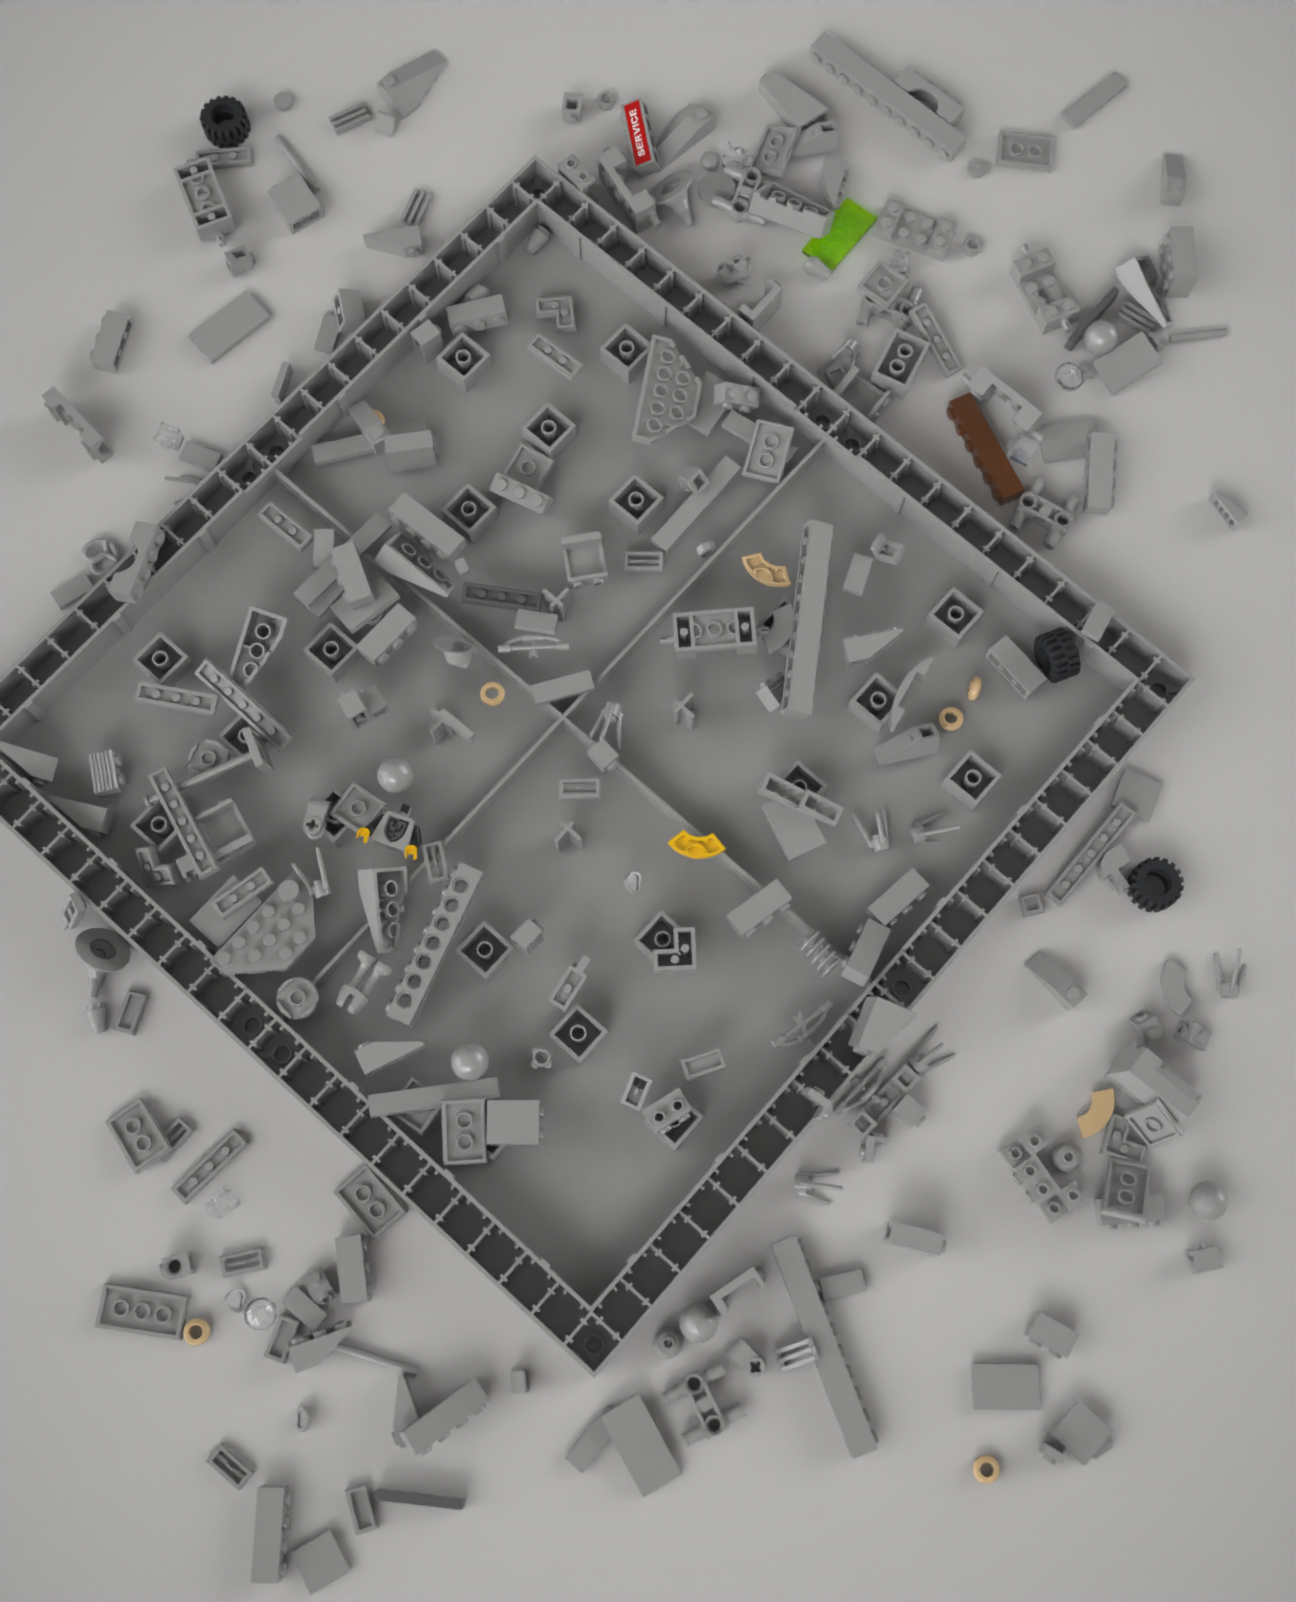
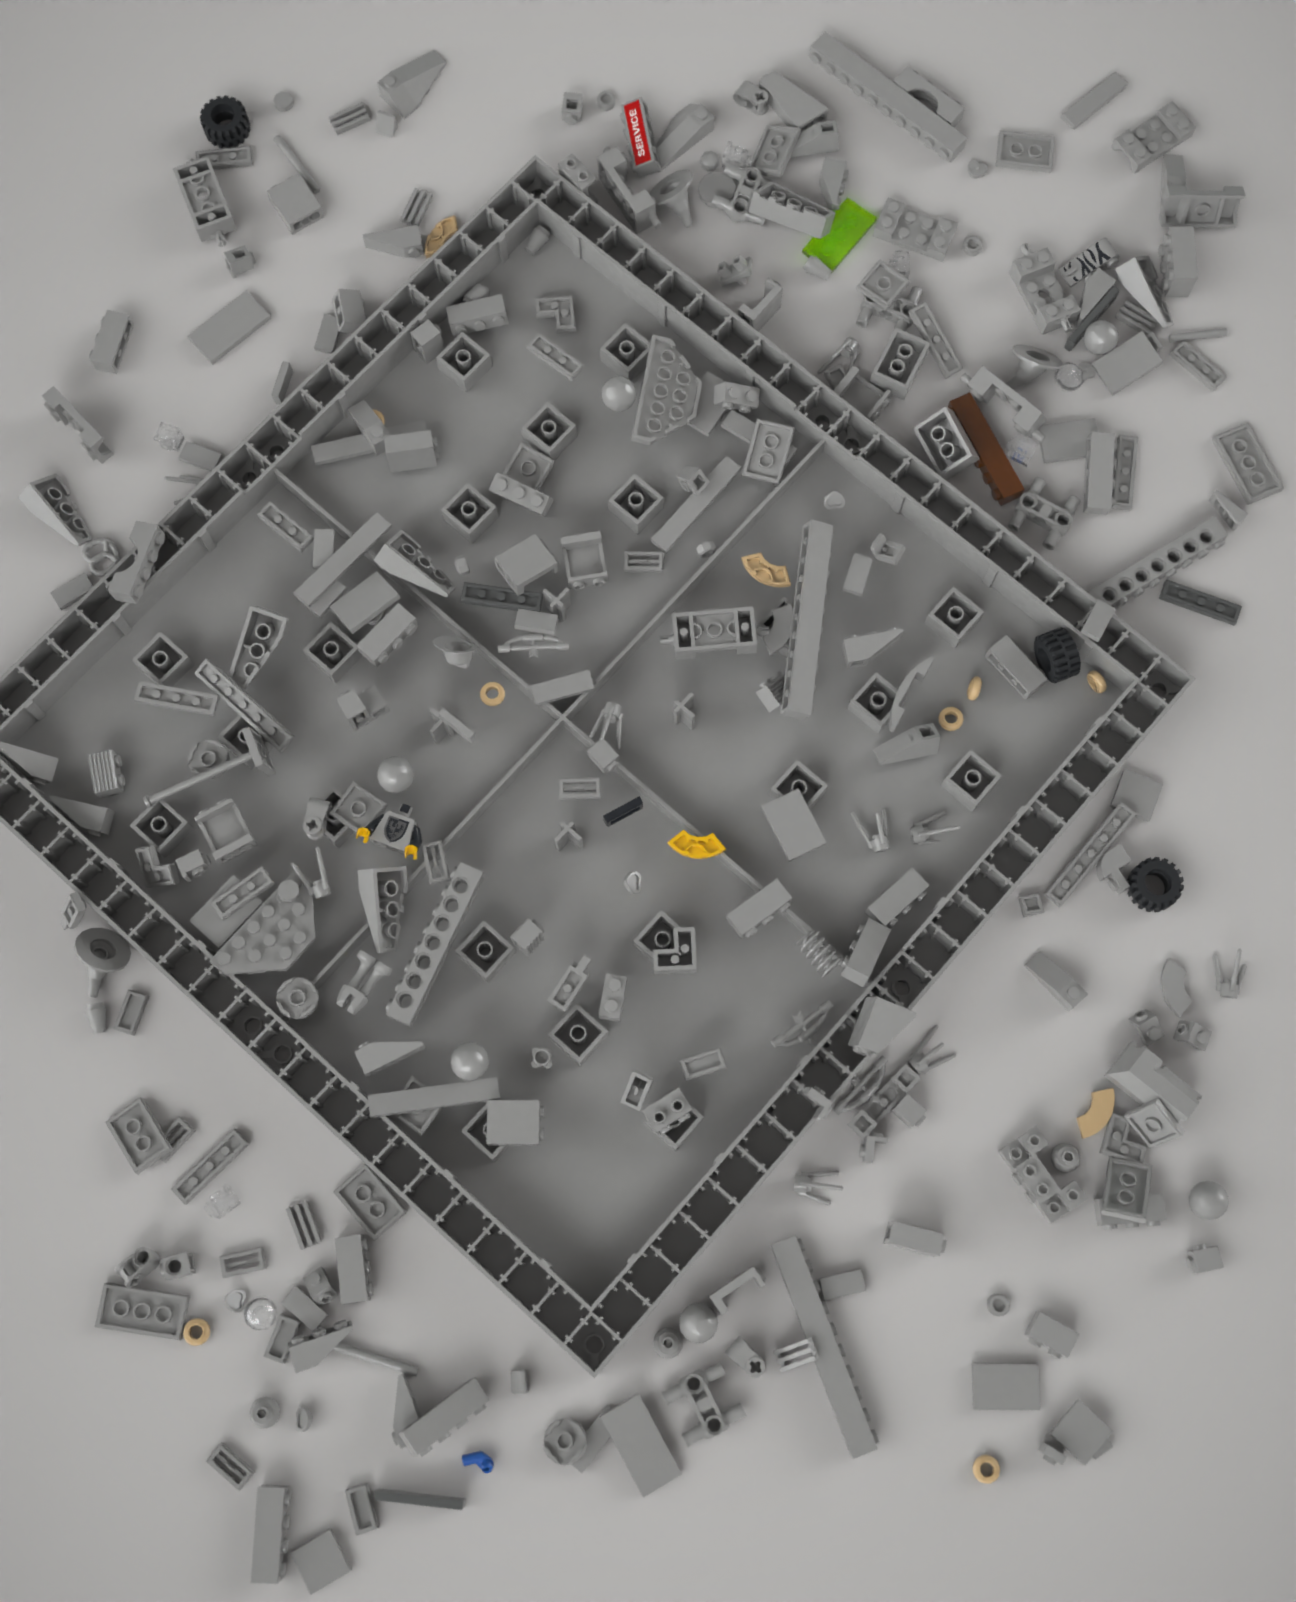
light grey tile [147,766,220,880] -> none
light grey brick [329,541,376,609] -> none
light grey brick [388,492,467,563] -> none
light grey tile [441,1097,487,1166] -> none
light grey slope [756,772,844,827] -> none
none -> light grey wedge [19,473,92,547]
none -> light grey piece [115,1247,160,1288]
none -> light grey cone [250,1397,280,1428]
none -> light grey tile [286,1201,322,1250]
none -> tan tile [425,215,458,258]
none -> blue arm [462,1451,494,1473]
none -> light grey panel [495,534,559,596]
none -> light grey tile [543,1419,588,1465]
none -> light grey brick [599,973,627,1022]
none -> light grey piece [601,376,636,412]
none -> black tile [603,796,643,827]
none -> light grey piece [733,81,768,115]
none -> light grey piece [824,490,845,509]
none -> light grey brick [913,406,980,480]
none -> light grey tile [987,1294,1010,1316]
none -> light grey piece [1006,345,1063,389]
none -> light grey door [1058,238,1119,287]
none -> light grey slope [1076,268,1117,328]
none -> light grey brick [1087,516,1229,608]
none -> tan piece [1087,670,1107,693]
none -> light grey piece [1112,101,1196,174]
none -> light grey tile [1112,435,1138,511]
none -> light grey piece [1159,186,1245,228]
none -> dark grey tile [1159,579,1242,626]
none -> light grey tile [1170,340,1227,392]
none -> light grey tile [1212,423,1284,505]

